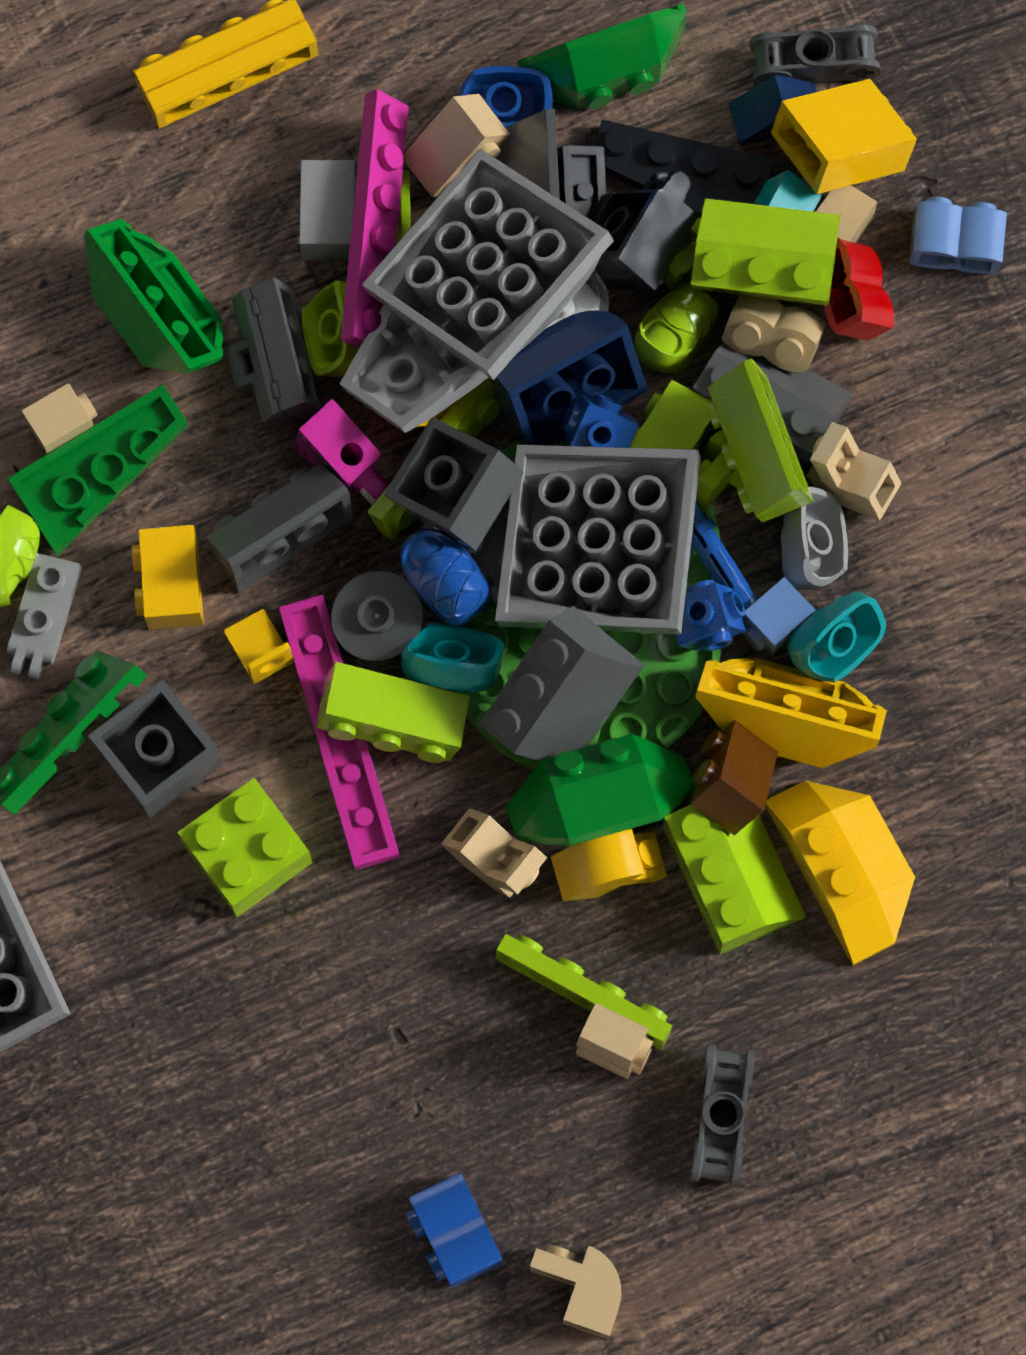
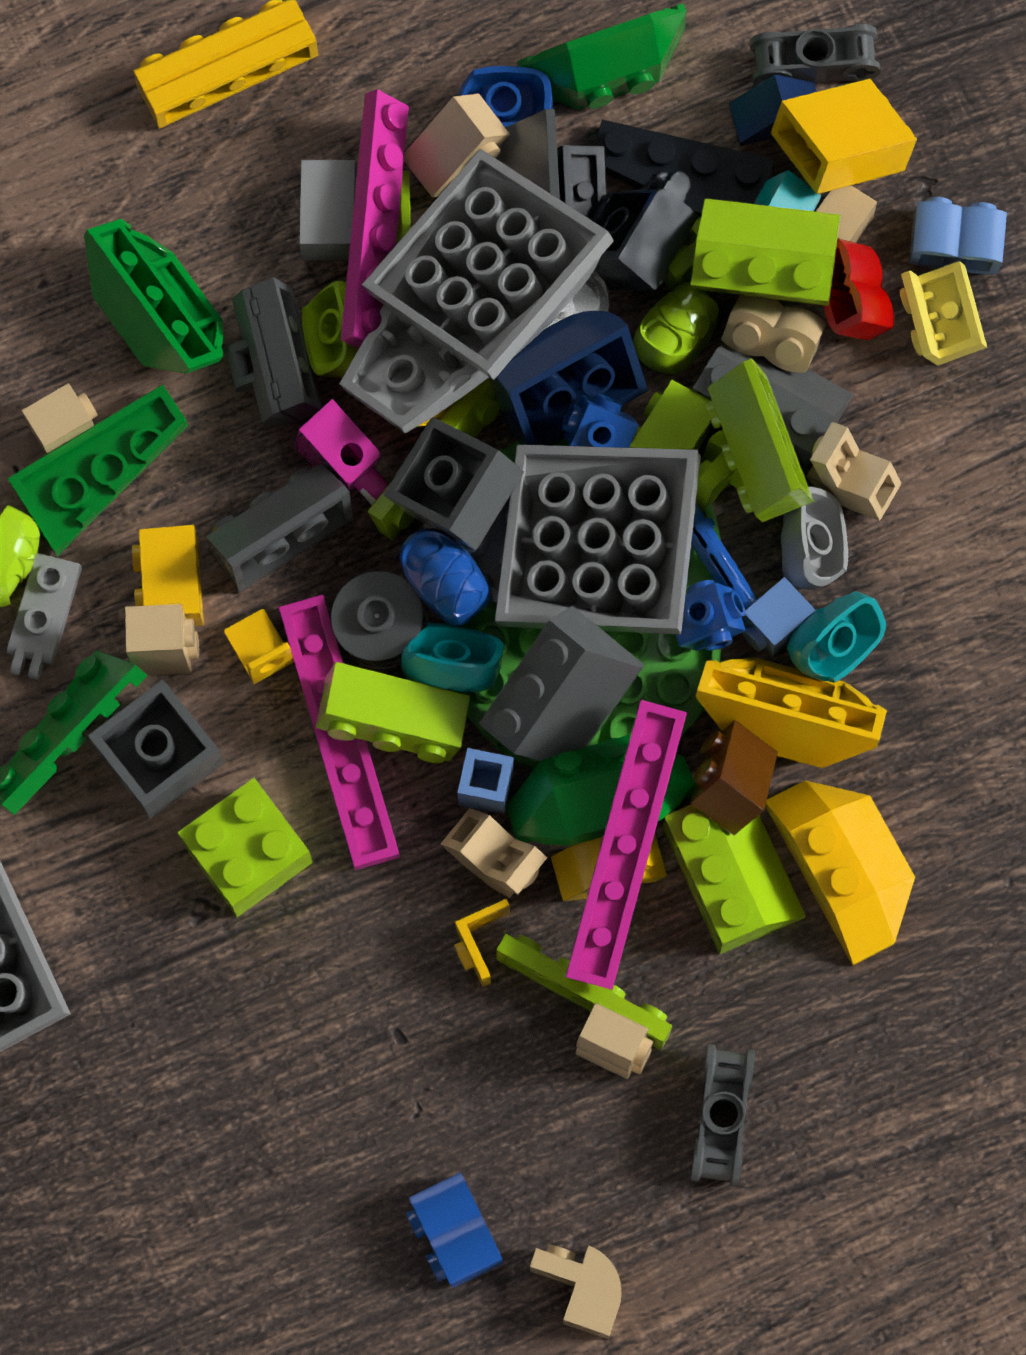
none -> tan brick [125,604,199,676]
none -> yellow bracket [454,899,510,987]
none -> medium blue brick [457,748,514,815]
none -> dark pink plate [565,700,687,990]
none -> light yellow bracket [900,261,987,366]

